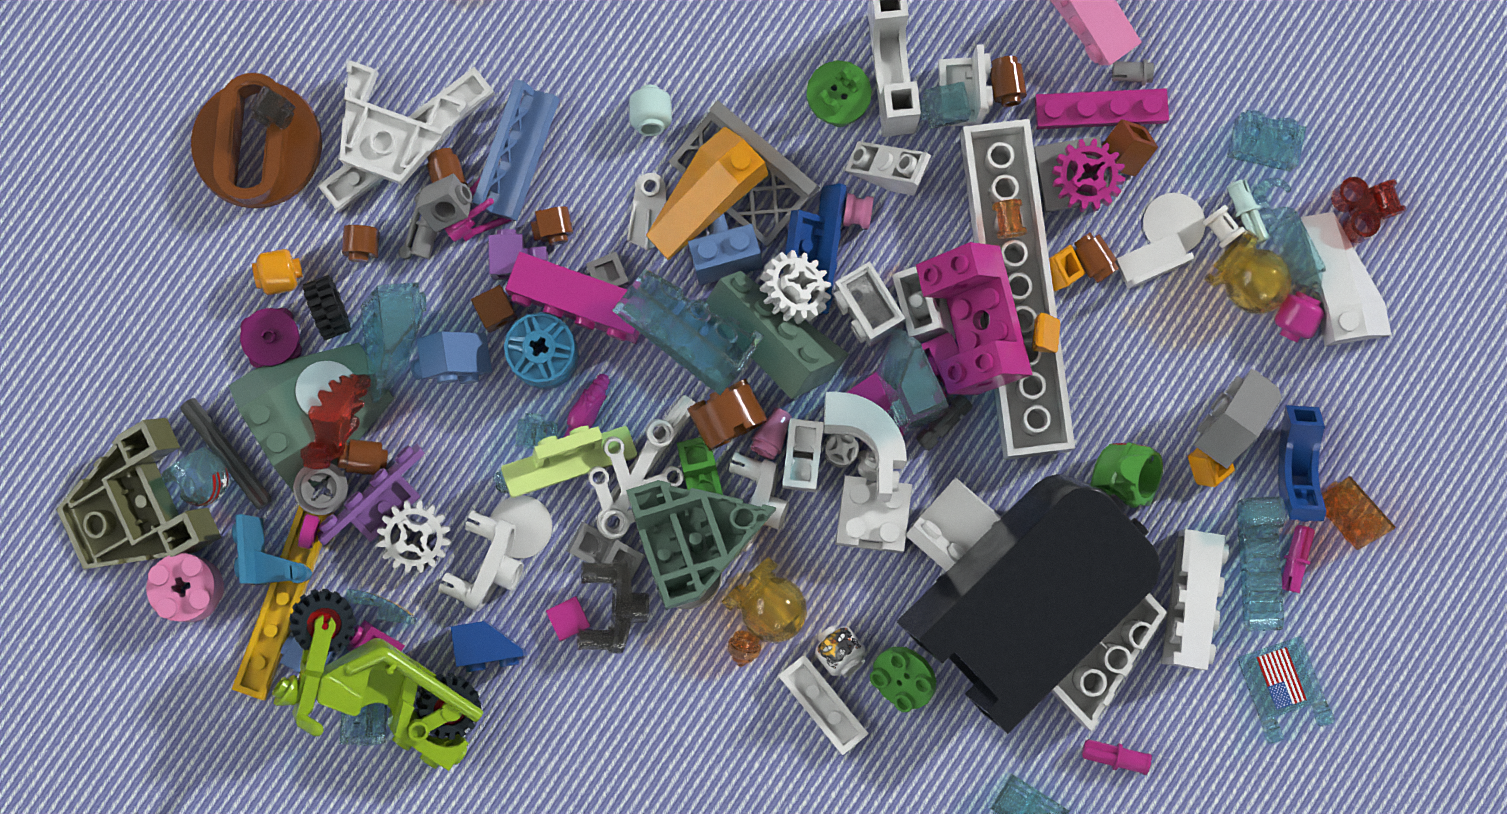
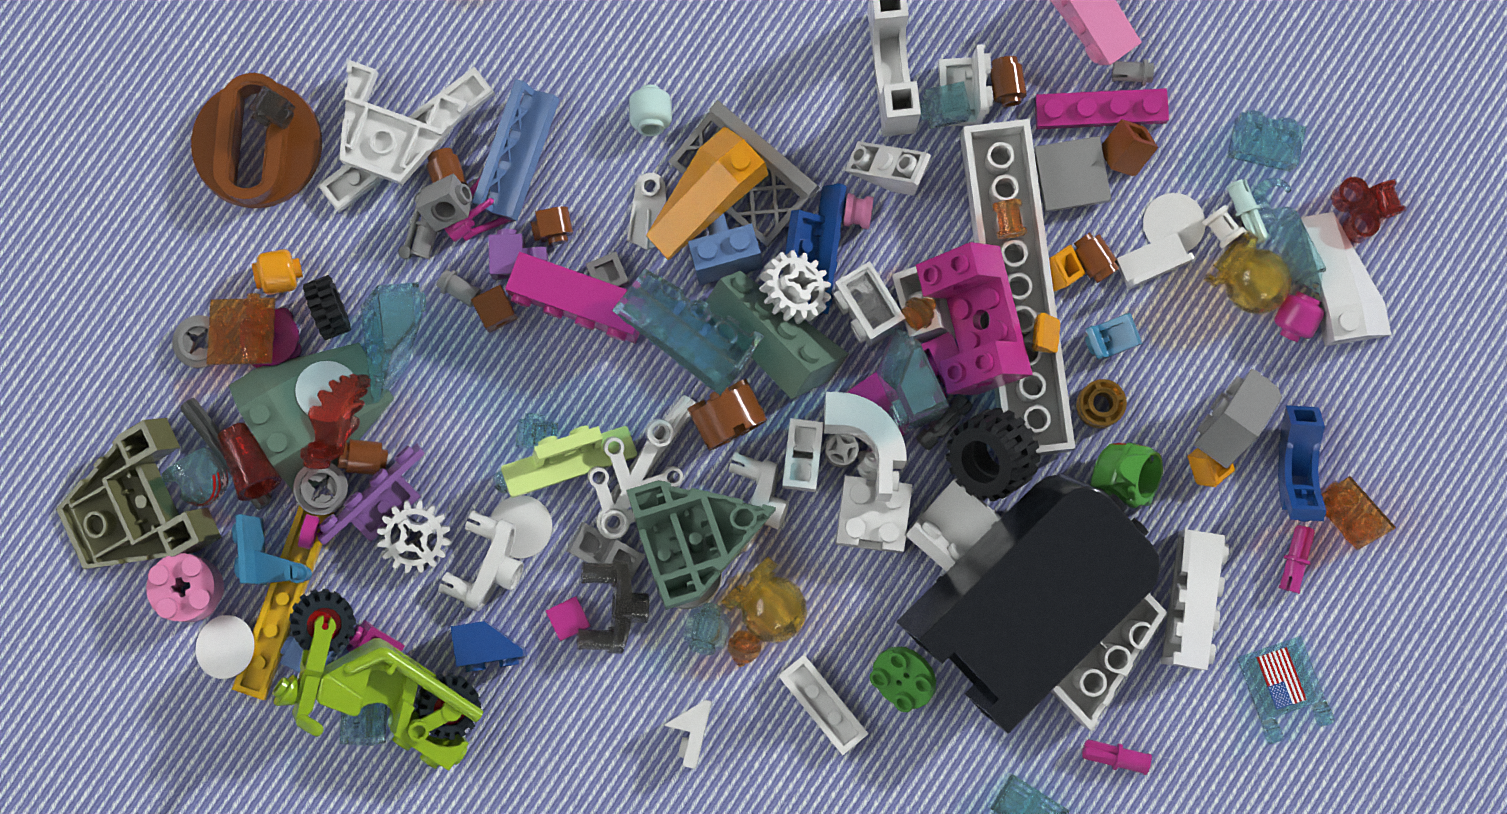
dark orange plate [342,225,380,263] -> none
clear light blue slope [346,589,417,625] -> none
medium blue brick [411,331,492,384] -> none
dark azure wheel [504,312,579,390] -> none
dark pink piece [563,374,610,437] -> none
bright green slope [676,437,723,495] -> none
bright pink cone [751,408,792,460] -> none
bright green plate [806,60,872,127] -> none
head [815,626,865,678] -> none
dark pink gear [1052,138,1126,212] -> none
clear light blue beam [1237,496,1285,632] -> none
none -> light grey gear [172,315,227,369]
none -> white sticker [196,615,254,679]
none -> clear orange hinge [207,293,276,365]
none -> clear red plant [217,423,282,501]
none -> light grey pin [436,269,481,307]
none -> white slope [664,700,712,769]
none -> clear light blue head [683,603,731,655]
none -> clear orange plate [901,297,936,331]
none -> black tyre [946,408,1040,501]
none -> pearl gold wheel [1076,379,1127,429]
none -> dark azure bracket [1085,313,1142,359]

